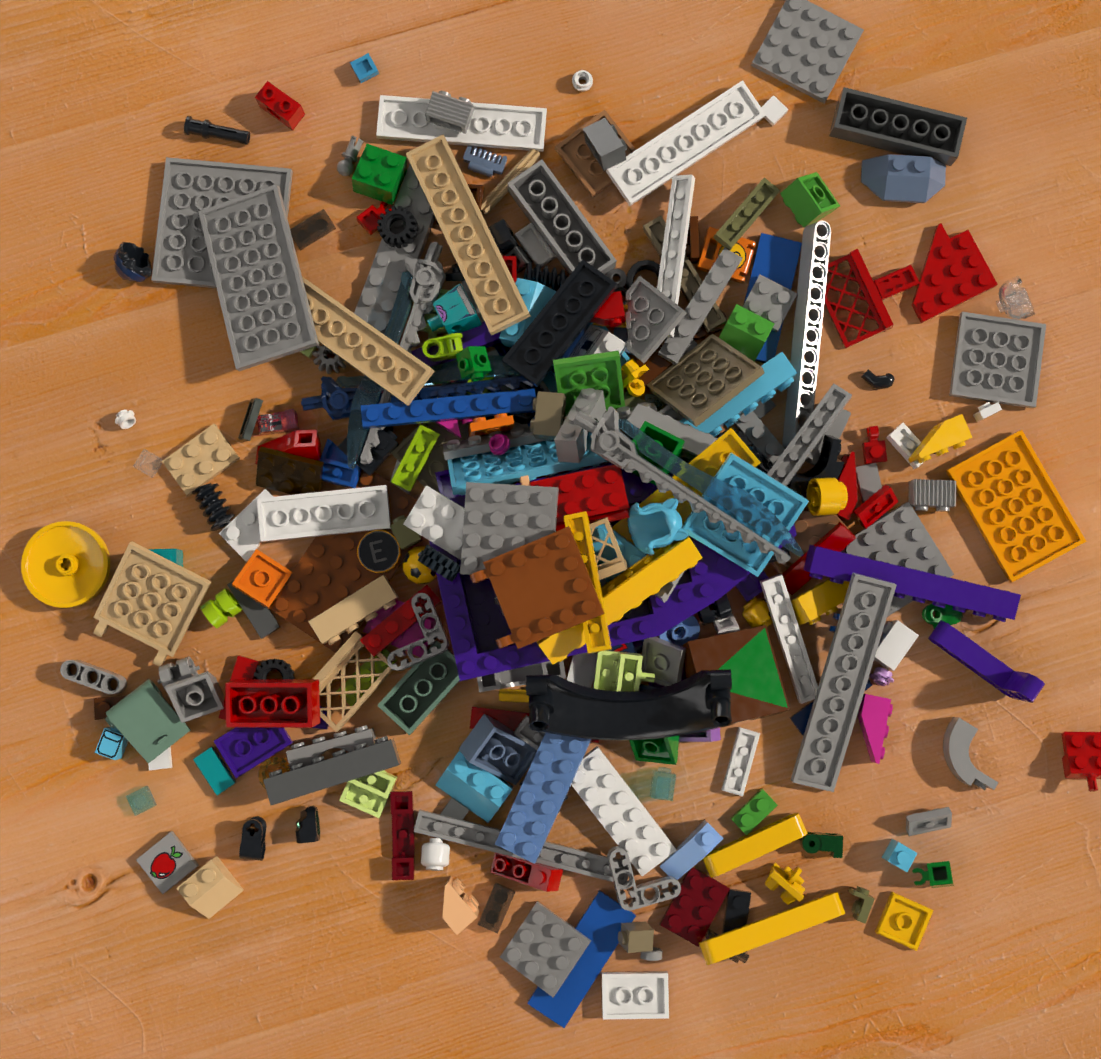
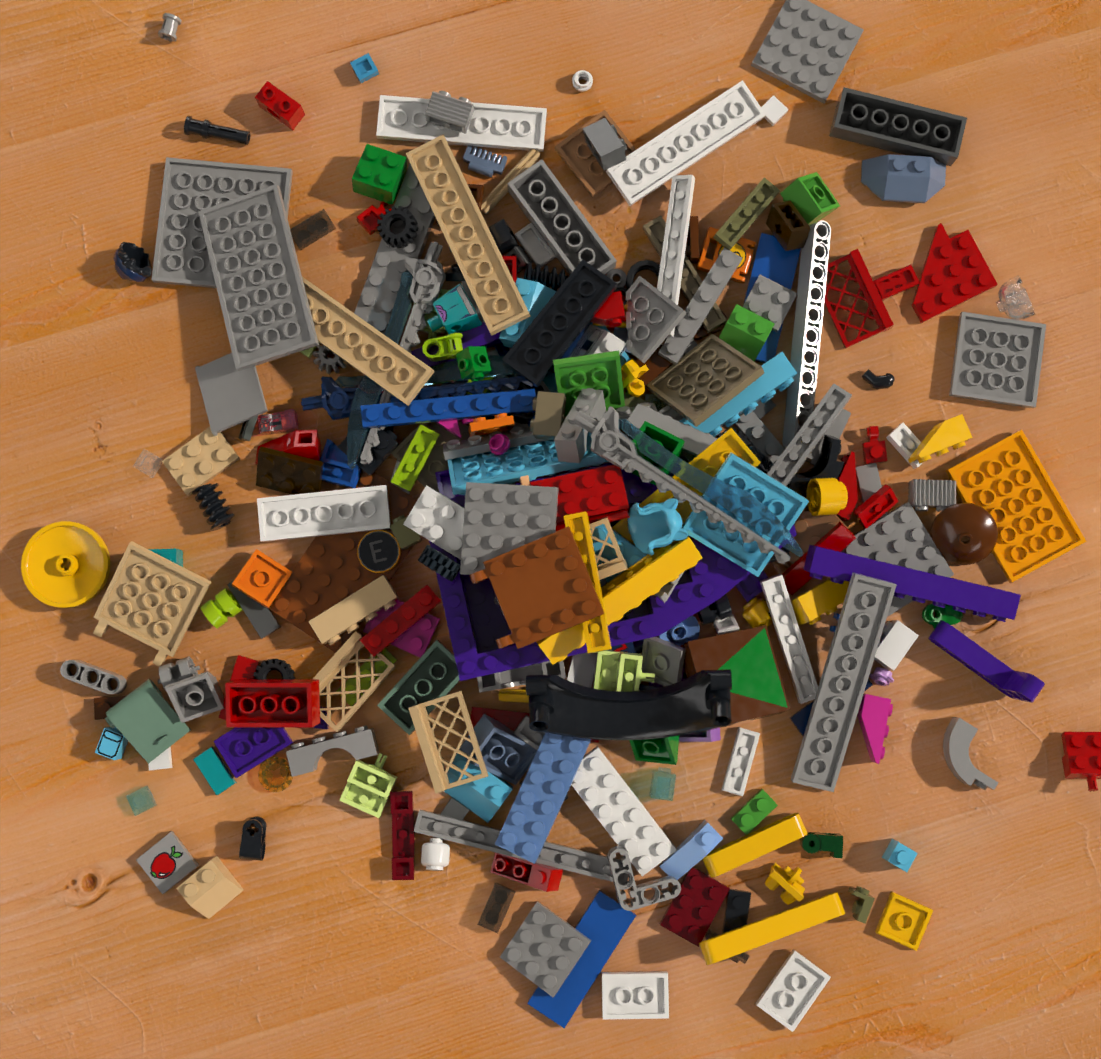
white plate [115,410,136,429] -> none
white wing [219,489,274,562] -> none
dark grey brick [263,736,401,805] -> none
black rock [295,806,320,843] -> none
light grey pin [337,136,364,176] -> none
light grey beam [387,593,449,671] -> none
yellow piece [403,546,437,584] -> none
light nougat slope [442,876,480,935] -> none
dark tan brick [618,921,654,953] -> none
light grey tile [640,947,663,961] -> none
light grey plate [906,807,952,836] -> none
green brick [912,861,954,888] -> none
white plate [973,402,1002,422] -> none
none -> light grey bush [158,13,182,42]
none -> light grey piece [195,353,268,436]
none -> tan fence [409,691,488,794]
none -> white plate [755,949,831,1032]
none -> dark brown brick [766,201,810,251]
none -> reddish brown dish [930,503,998,565]

